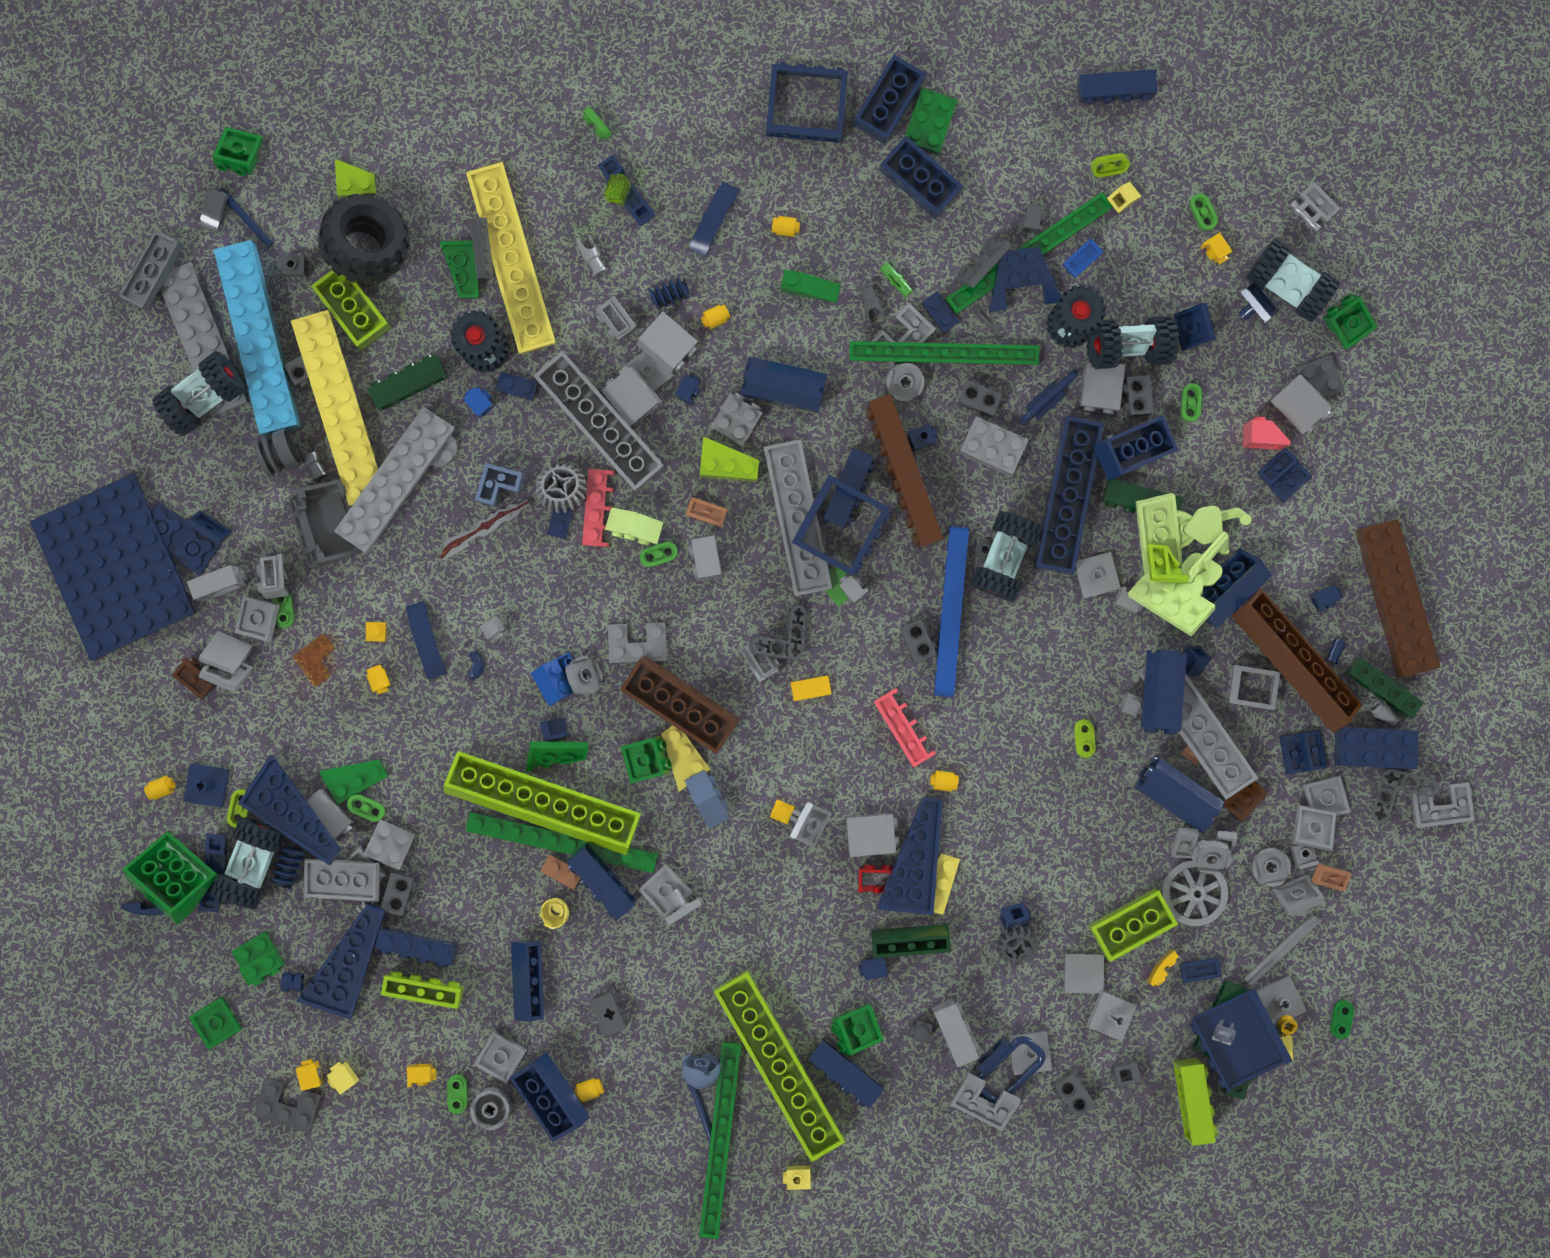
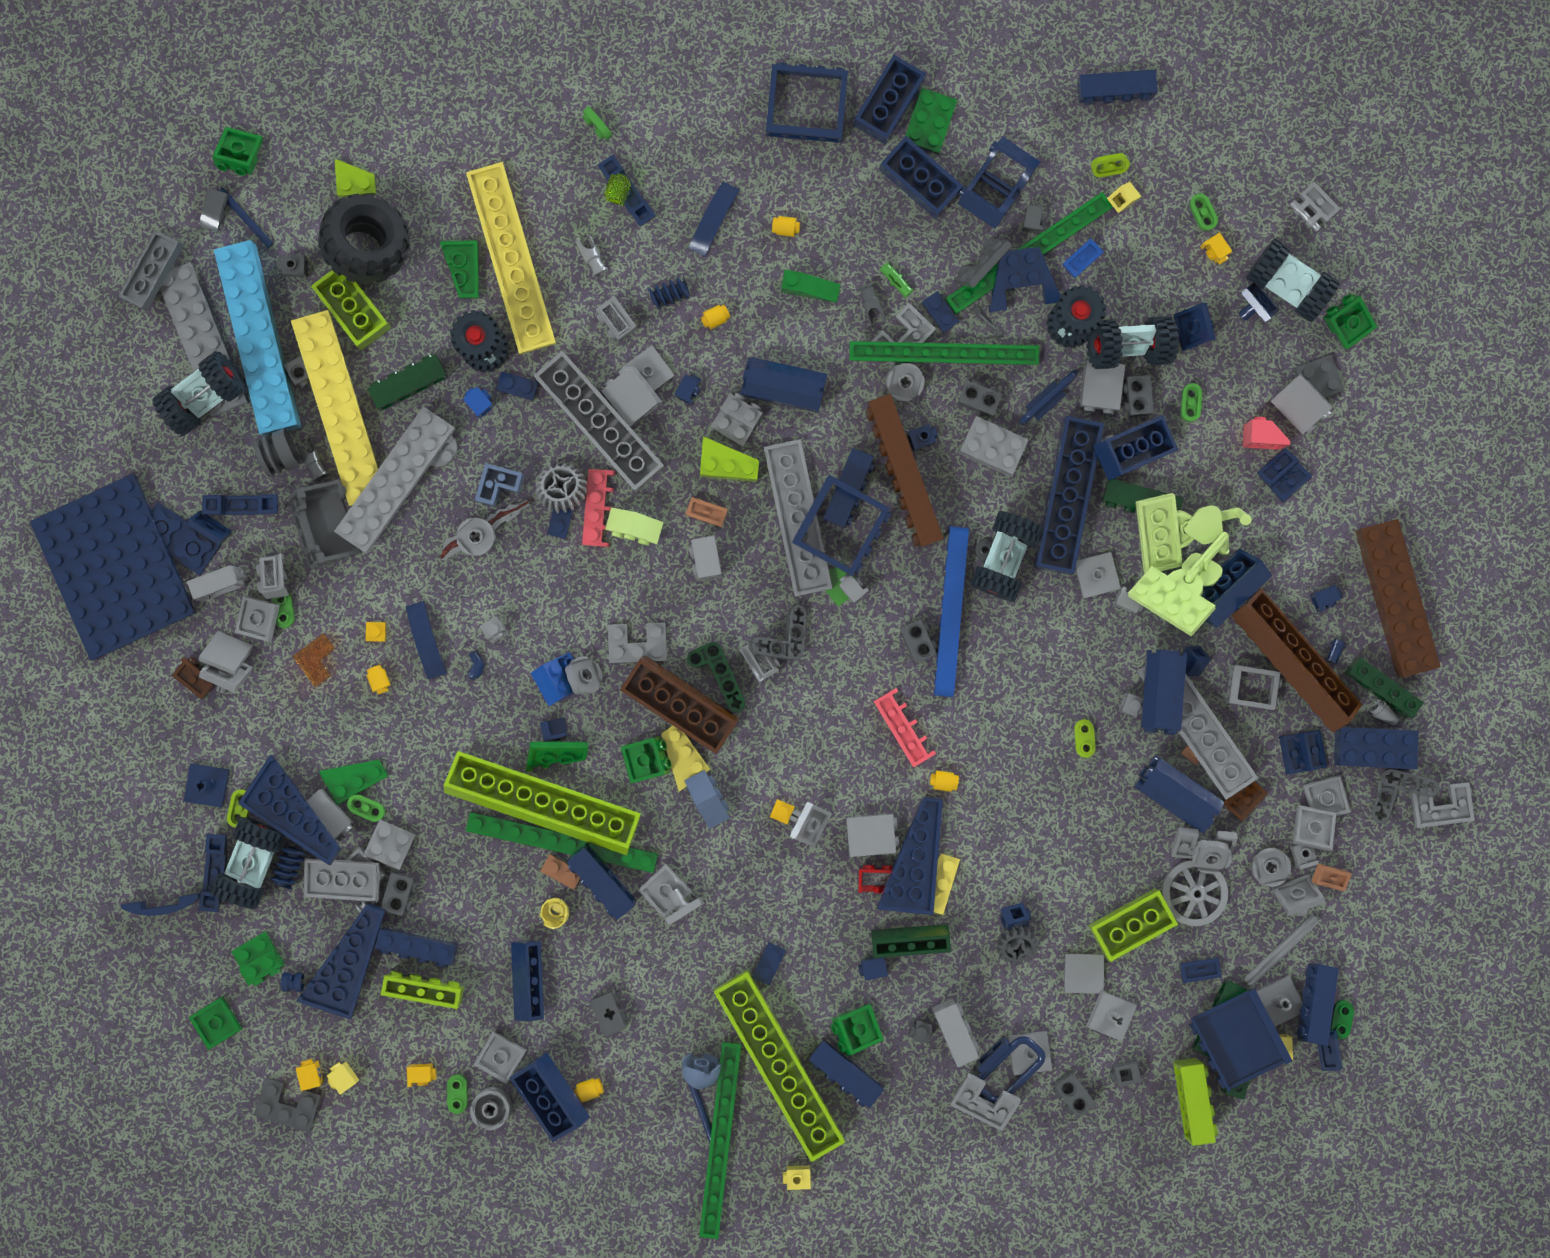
green slope [122,831,217,925] -> none
yellow brick [144,775,176,800] -> none
dark grey piece [470,217,494,279] -> none
light grey brick [636,312,698,374] -> none
bright green plate [640,542,678,567] -> none
yellow tile [790,676,831,701] -> none
lime wing [1146,544,1189,583] -> none
yellow slope [1148,949,1179,986] -> none
clear tile [1212,1019,1236,1045] -> none
yellow bush [1277,1015,1298,1035] -> none
none -> dark blue slope [202,494,278,515]
none -> light grey plate [457,518,496,556]
none -> dark green beam [687,642,745,712]
none -> dark blue plate [752,942,786,986]
none -> dark blue window [957,136,1041,229]
none -> dark blue brick [1297,963,1339,1046]
none -> dark blue plate [1317,1030,1343,1071]

